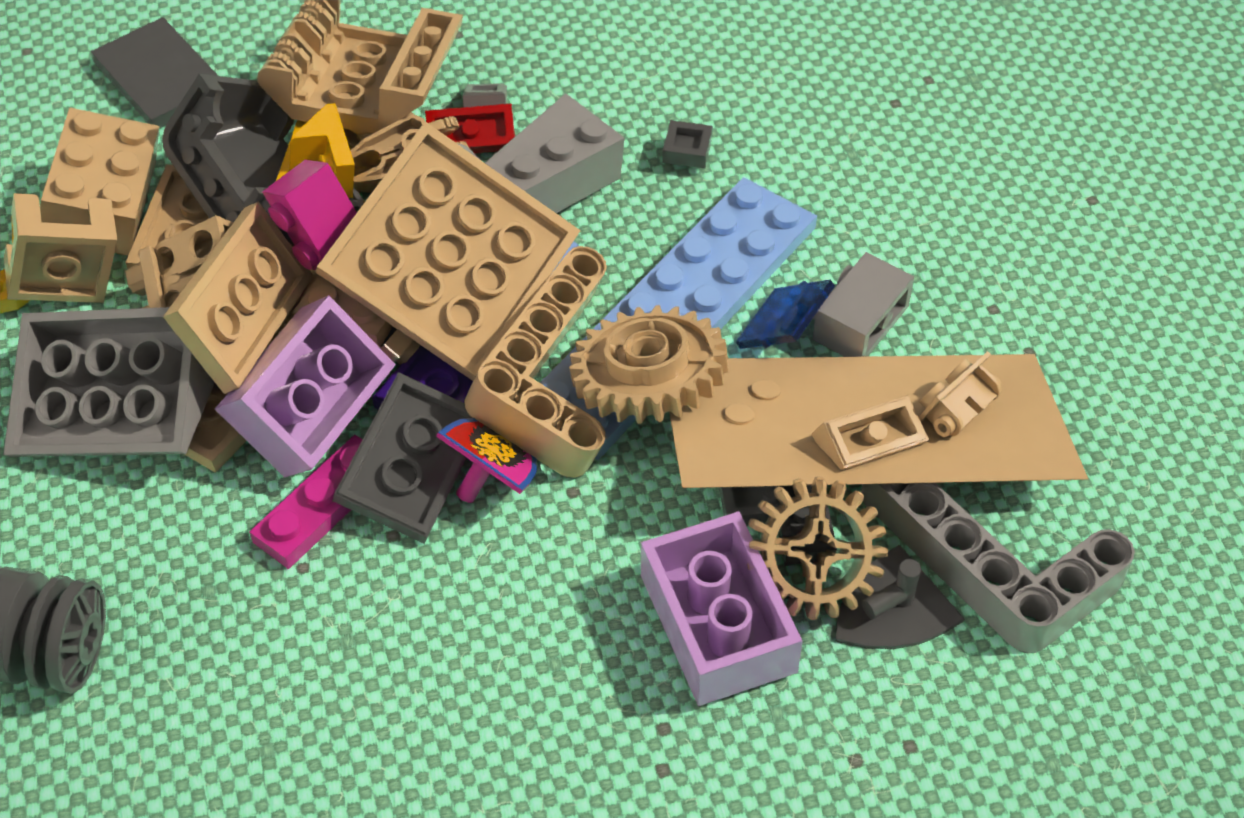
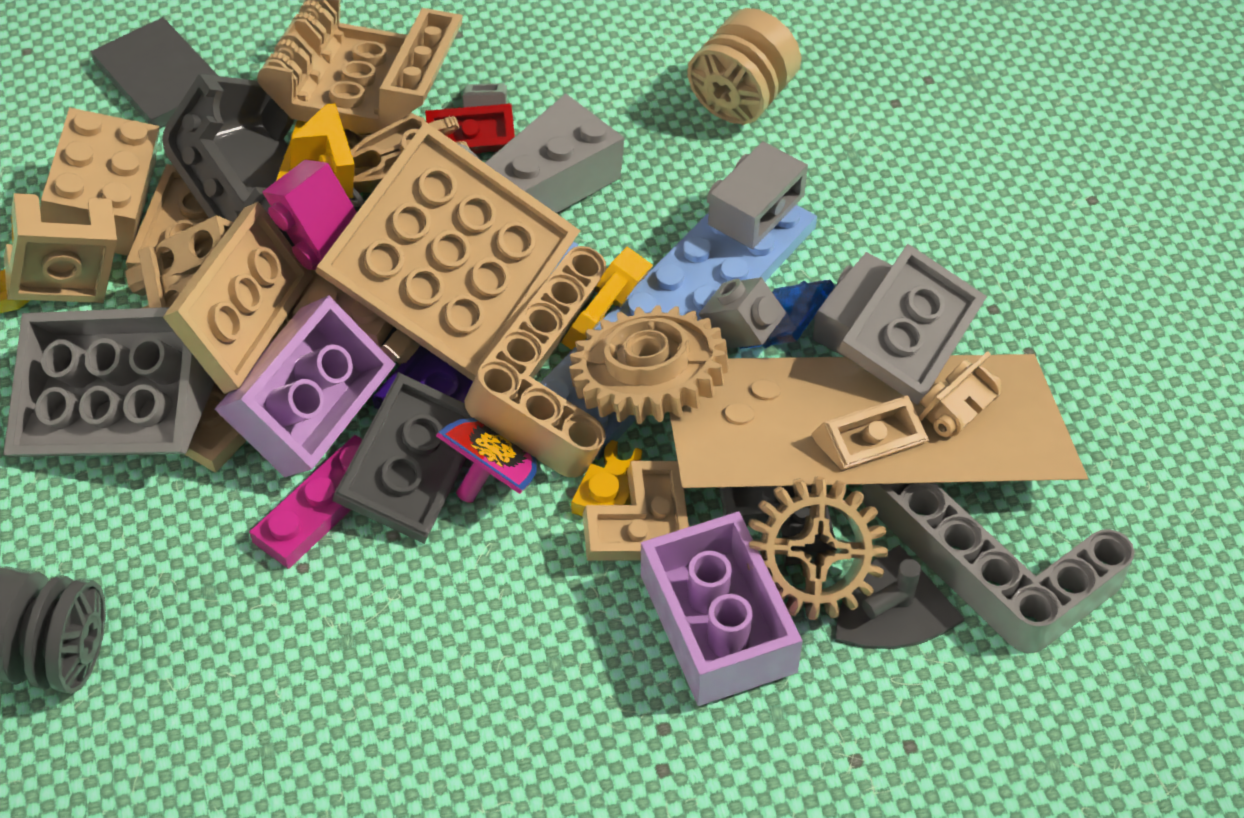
dark grey plate [662,120,713,169] -> none
none -> yellow piece [561,246,653,350]
none -> yellow plate [571,440,642,517]
none -> tan plate [582,461,689,561]
none -> tan wheel [687,8,802,125]
none -> light grey brick [699,277,786,349]
none -> light grey brick [707,141,808,249]
none -> light grey plate [836,244,987,405]

